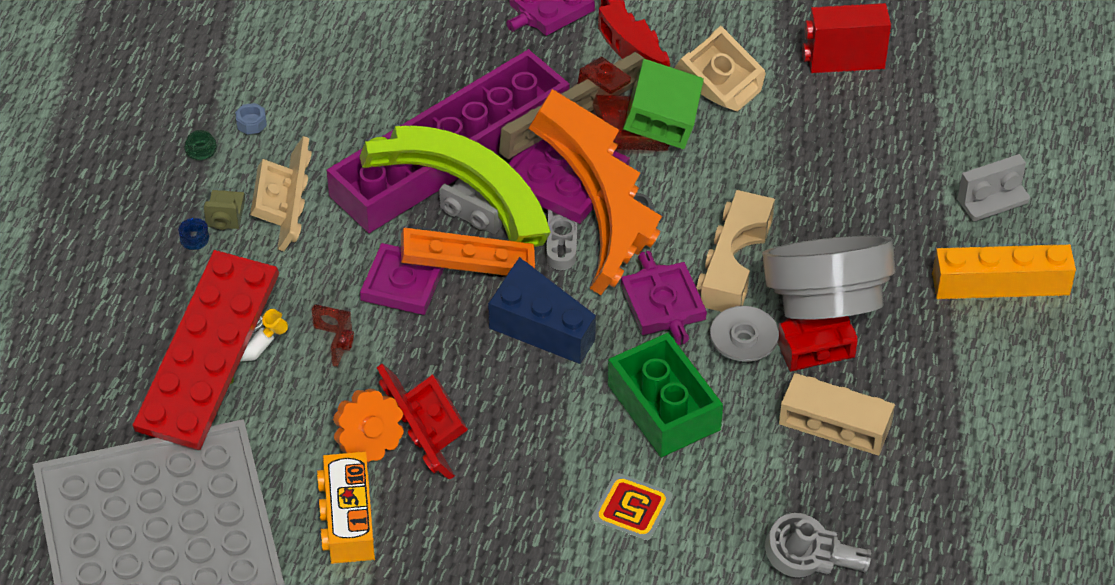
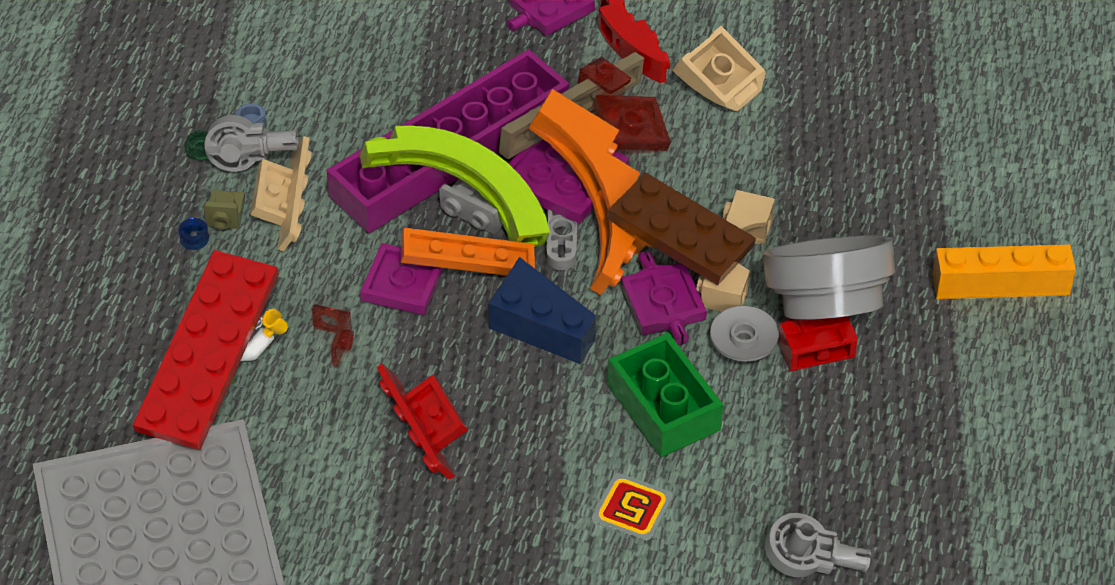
brick [317,452,375,564] -> none
orange plant [333,389,404,462] -> none
bright green brick [623,59,704,149] -> none
tan brick [779,373,895,456] -> none
red brick [802,3,891,73] -> none
light grey bracket [957,154,1030,221] -> none
none -> light grey pin [205,115,299,172]
none -> reddish brown plate [607,172,756,285]

